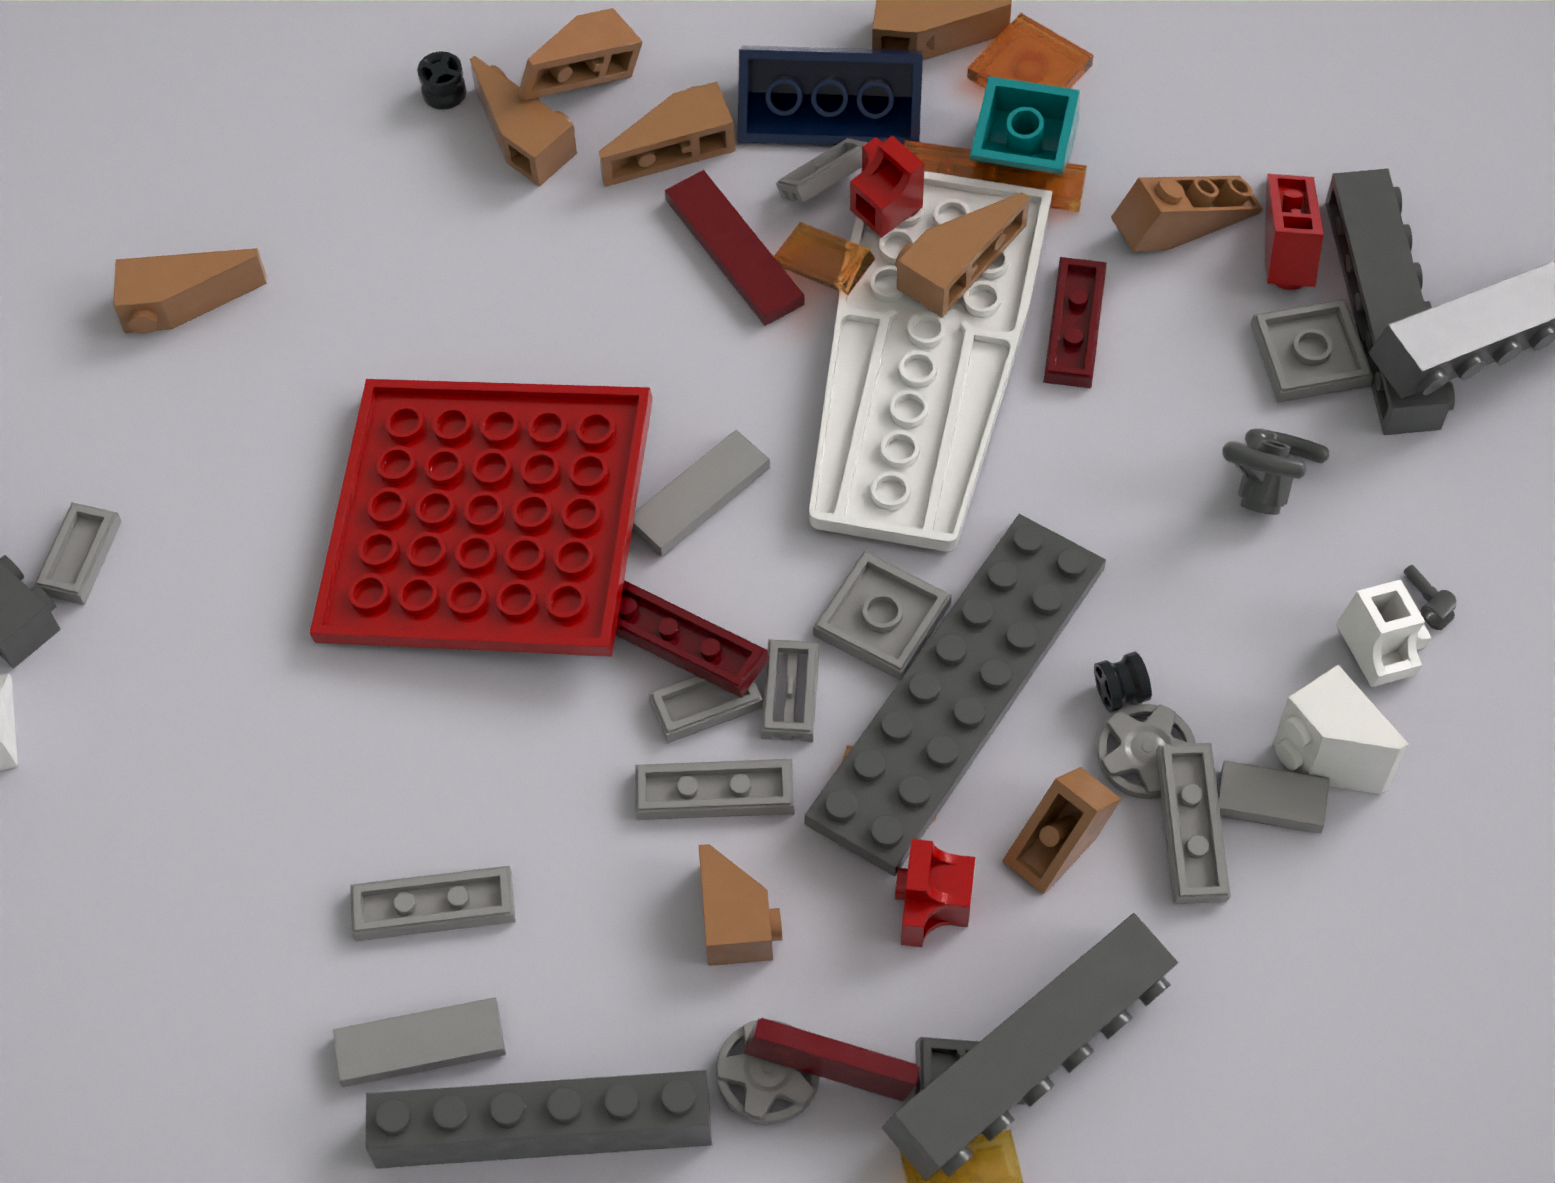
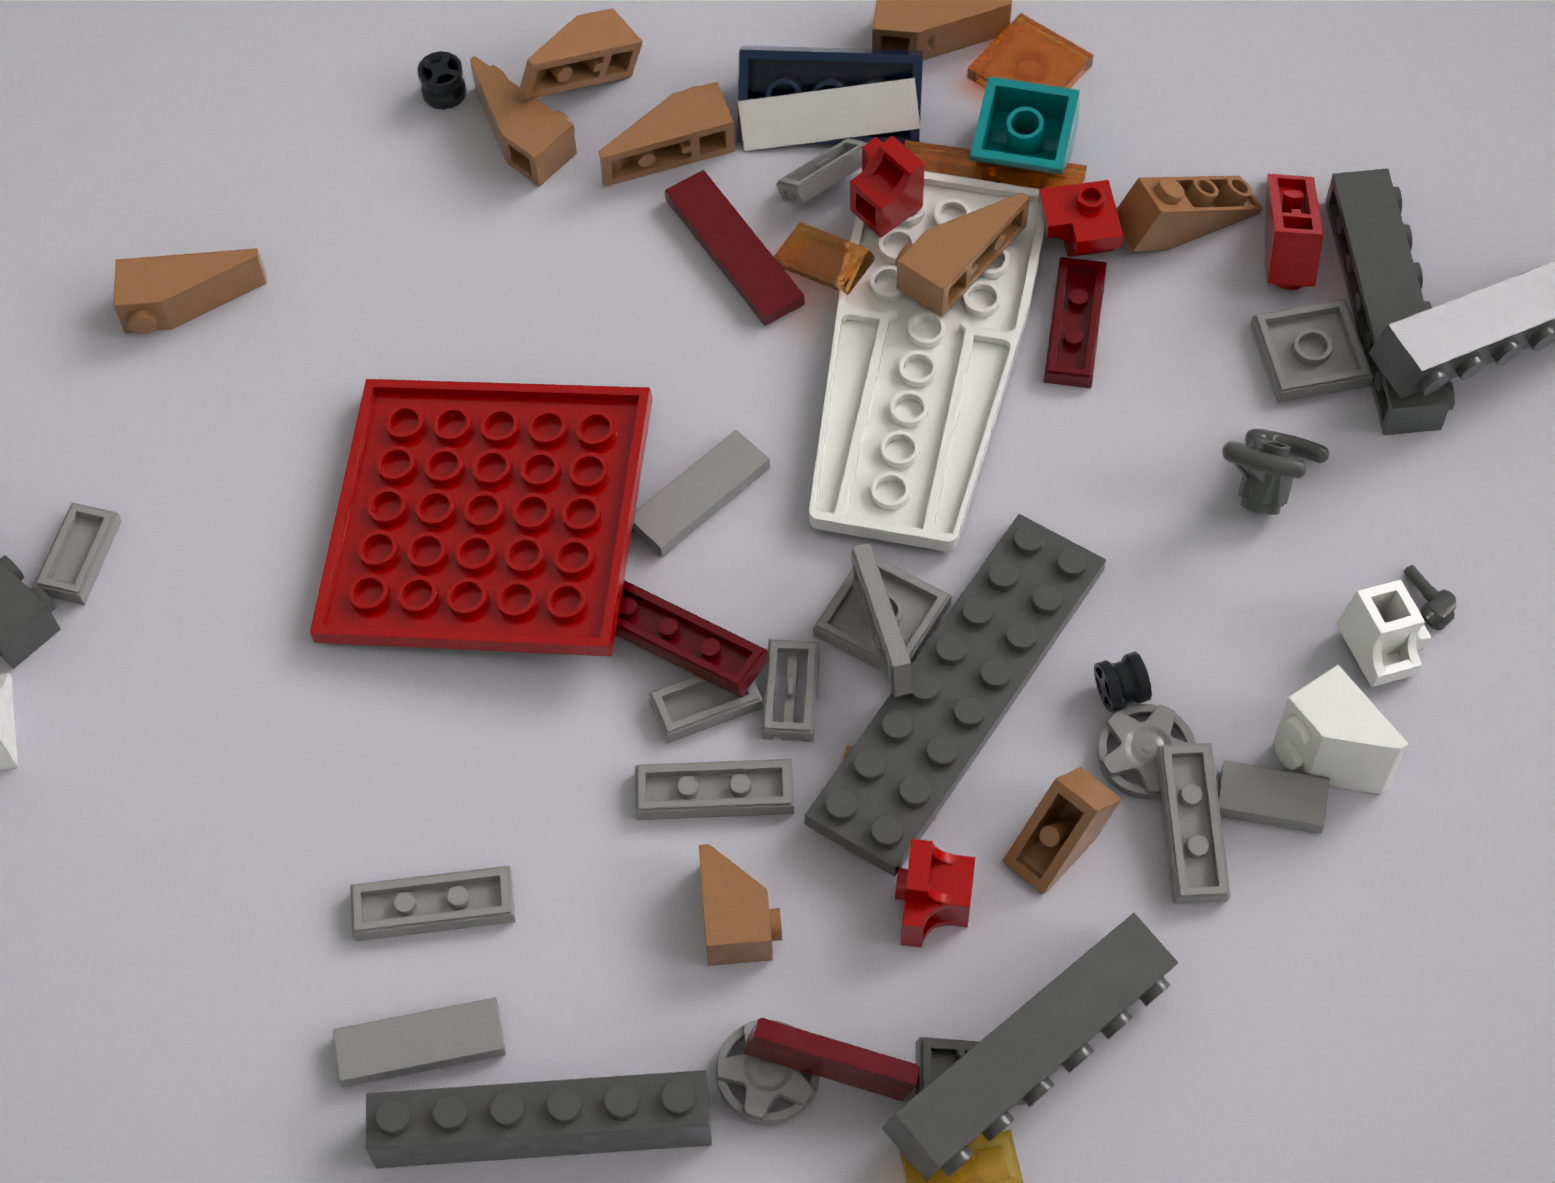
none -> white sticker [738,78,921,151]
none -> light grey tile [851,543,912,697]
none -> red brick [1038,180,1124,257]

